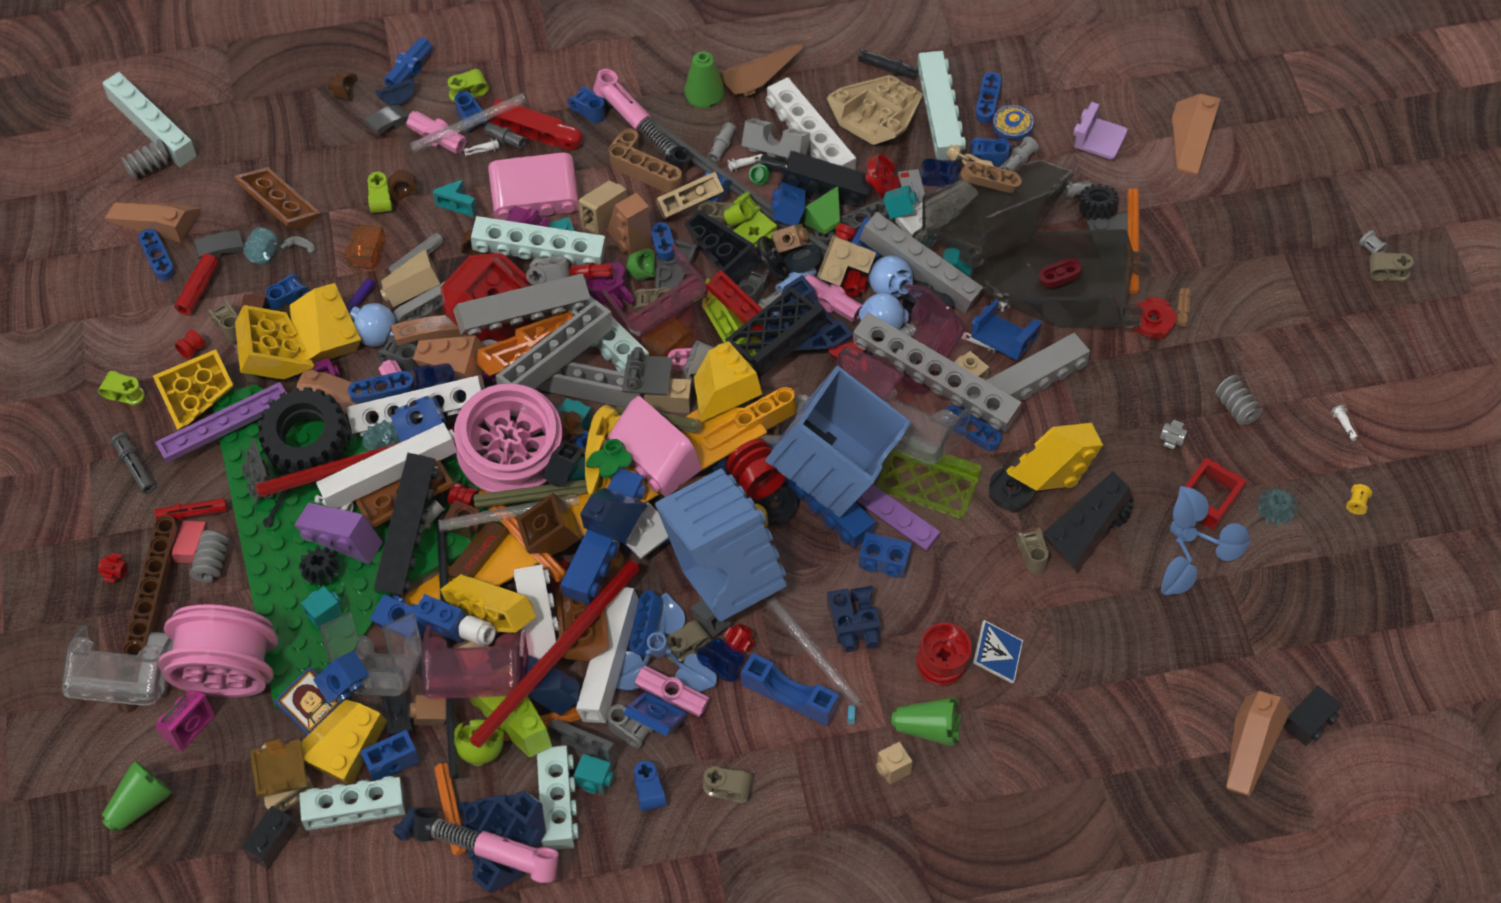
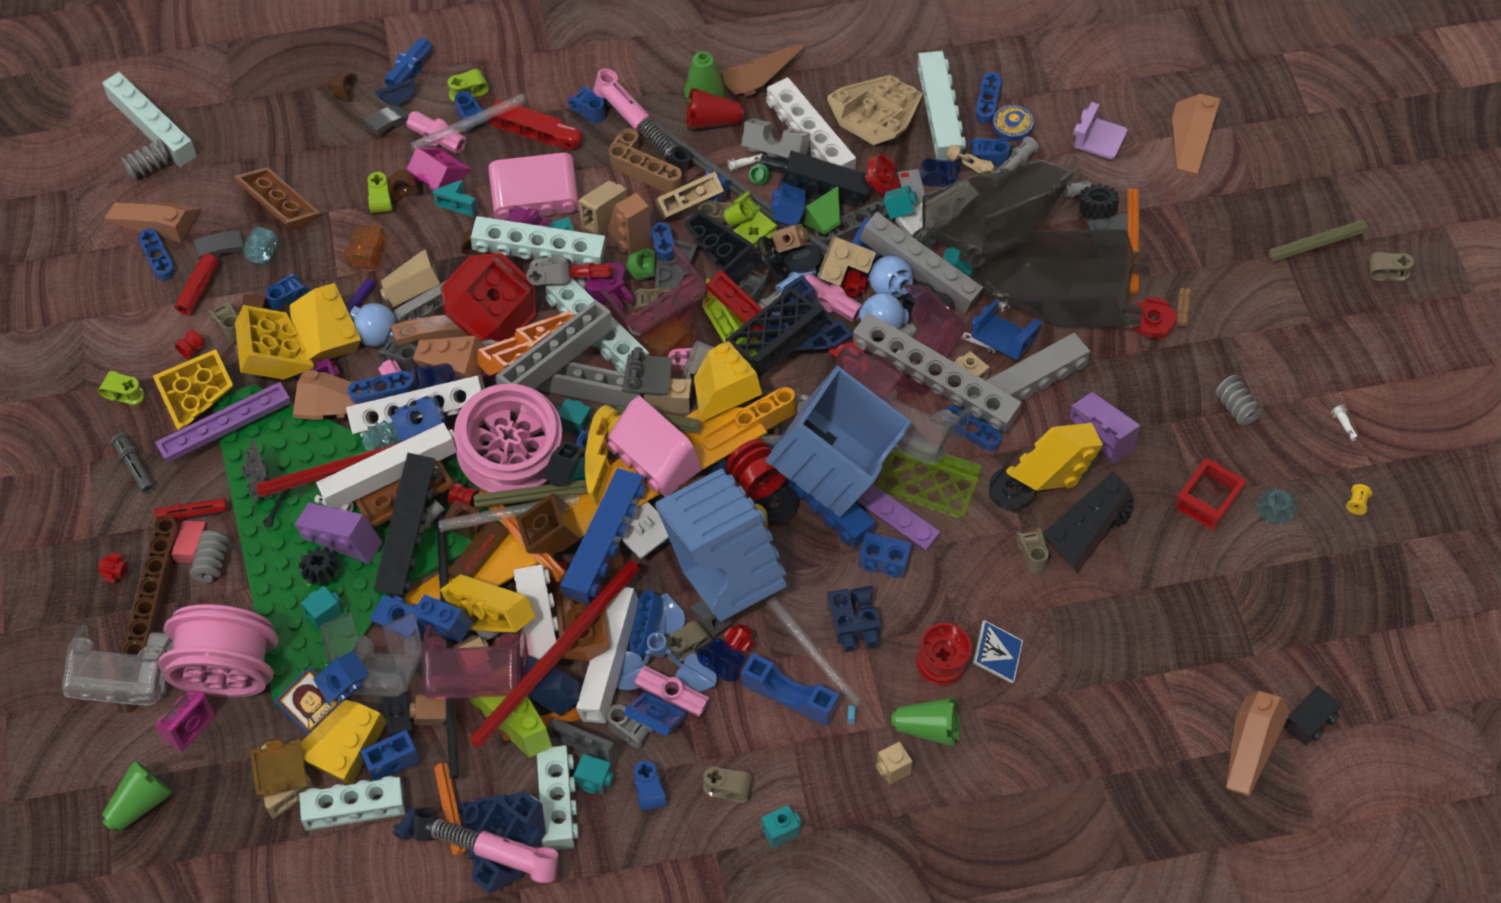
black brick [242,806,298,870] -> none
black tyre [258,387,351,475] -> none
light grey piece [281,236,314,253] -> none
light grey axle [389,233,443,273] -> none
light grey brick [453,273,591,336] -> none
lime cylinder [454,720,504,766] -> none
white brick [459,615,496,645] -> none
white piece [464,138,500,156] -> none
dark grey pin [485,122,526,149] -> none
reddish brown piece [558,411,583,443] -> none
dark blue slope [580,488,647,544] -> none
green plate [586,439,632,478] -> none
light grey pin [707,122,736,163] -> none
red wheel [835,223,857,242] -> none
black pin [858,49,919,80] -> none
medium nougat beam [961,161,1022,193] -> none
dark red plate [1039,258,1082,288] -> none
light grey gear [1160,420,1188,450] -> none
medium blue plant [1161,486,1250,595] -> none
light grey bush [1359,230,1389,254] -> none
none -> dark pink slope [407,147,471,191]
none -> red cone [686,88,744,130]
none -> teal brick [761,805,802,849]
none -> medium lavender wedge [1069,392,1141,464]
none -> olive axle [1268,220,1368,261]

